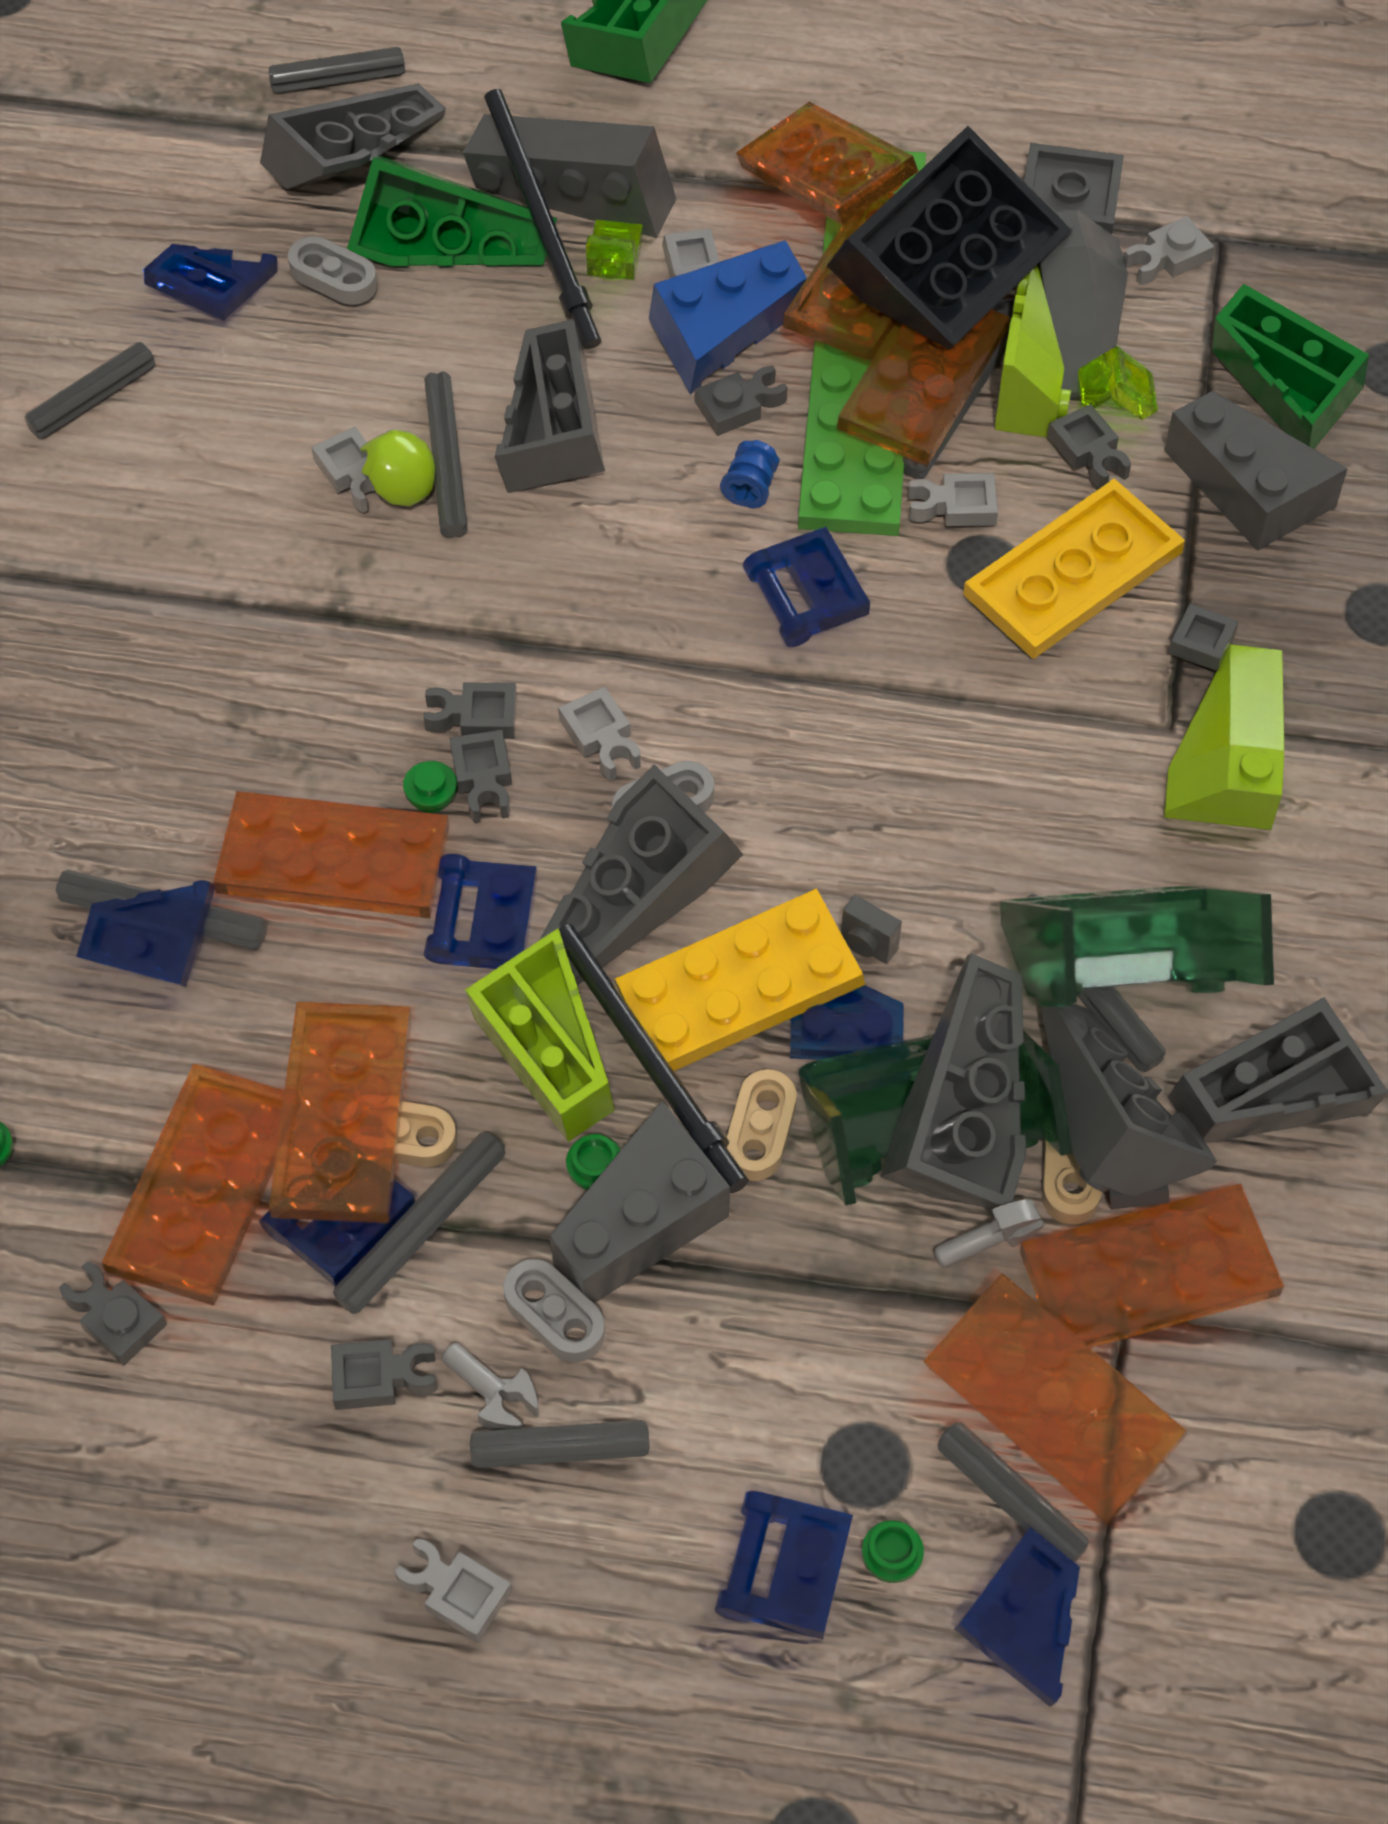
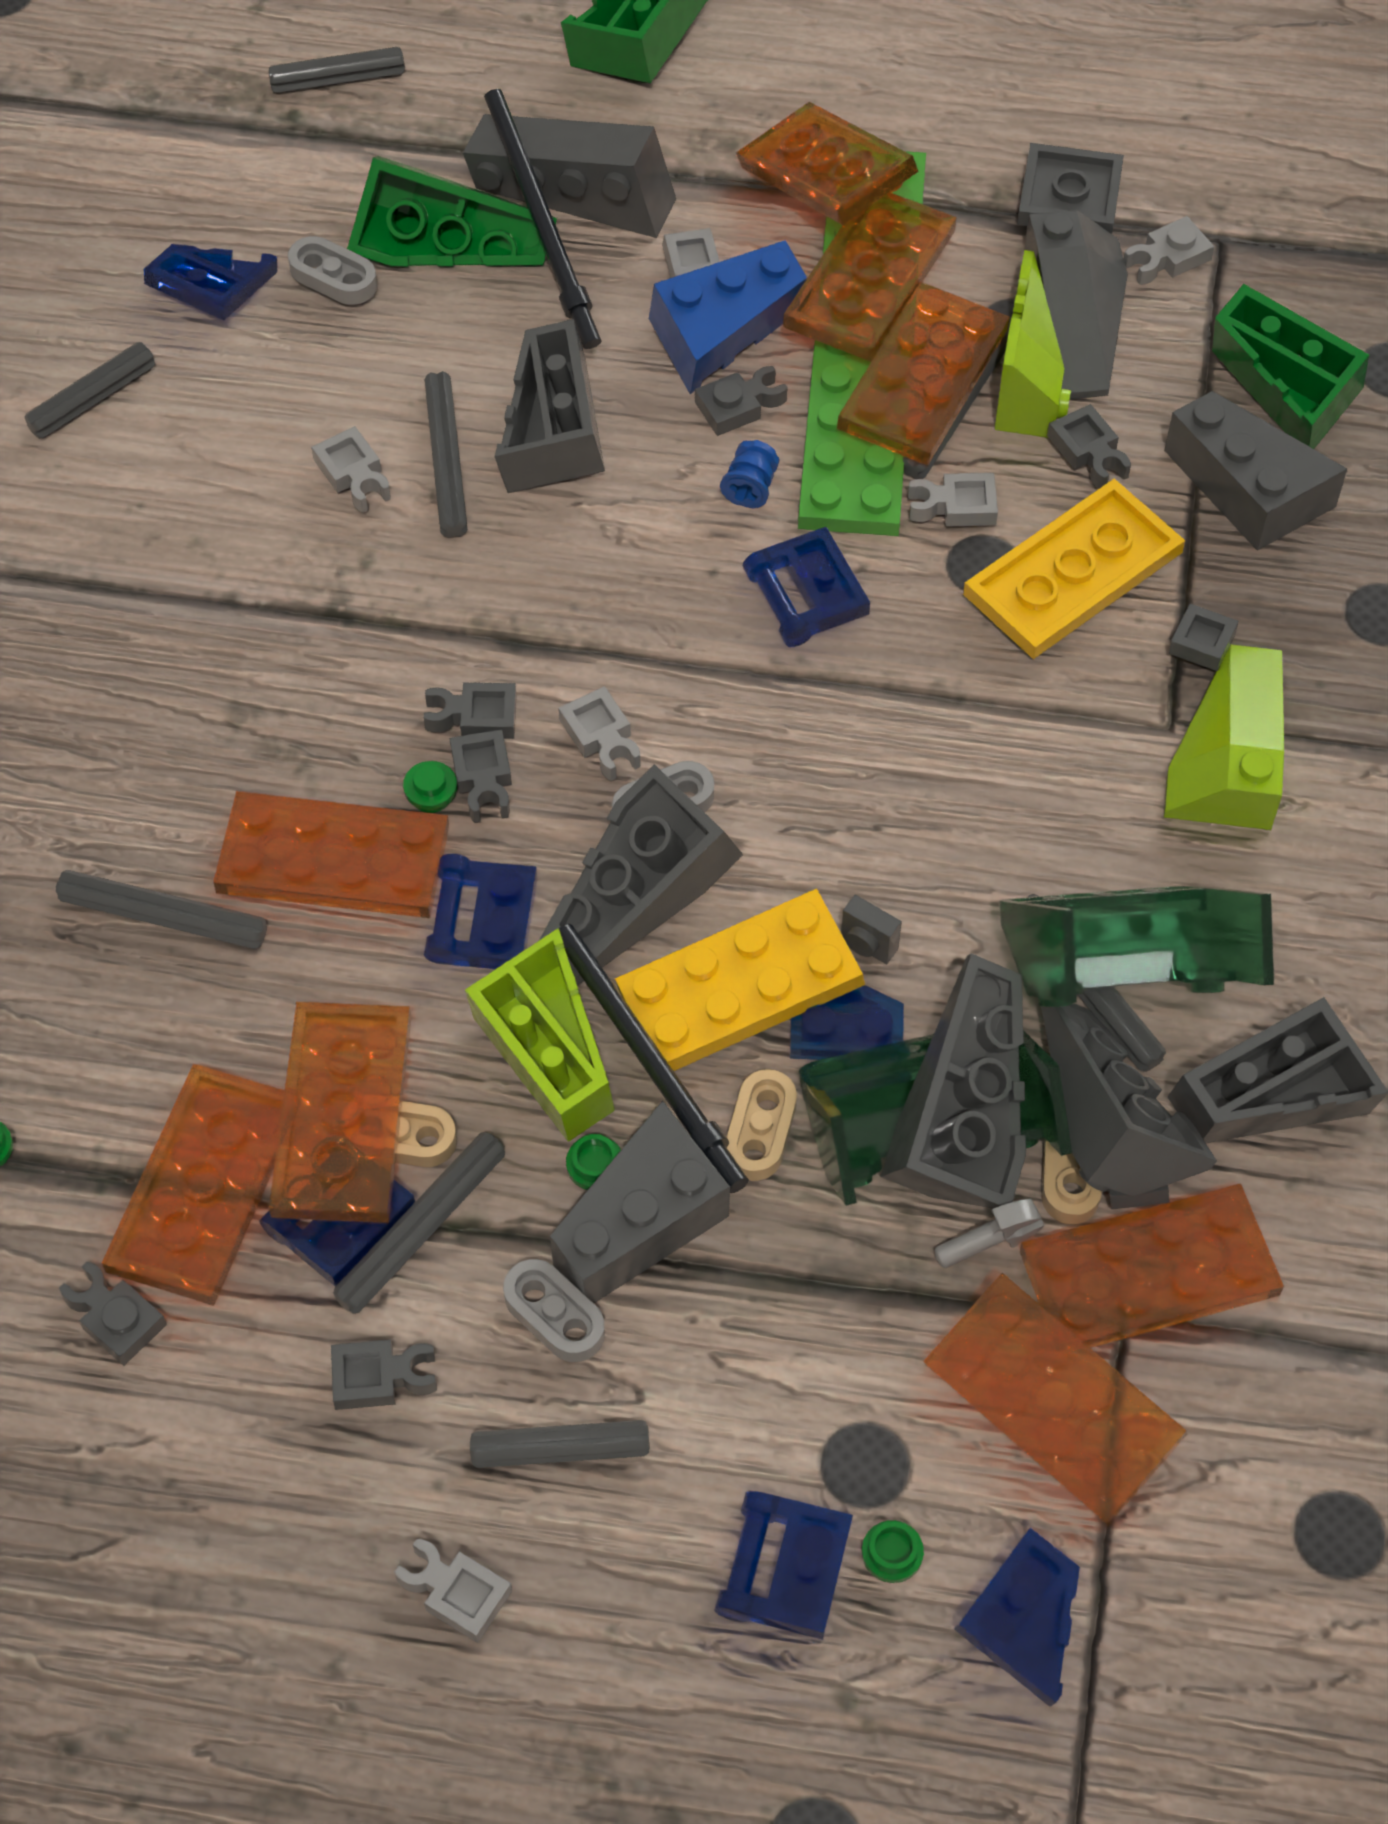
clear blue wing [76,880,216,987] -> none
dark grey wedge [260,83,446,189] -> none
lime hair [360,430,435,506] -> none
light grey bar [442,1343,539,1430] -> none
clear neon green bracket [586,220,643,280] -> none
black slope [827,126,1072,350] -> none
dark grey axle [938,1422,1089,1567] -> none
clear neon green bracket [1078,346,1158,420] -> none

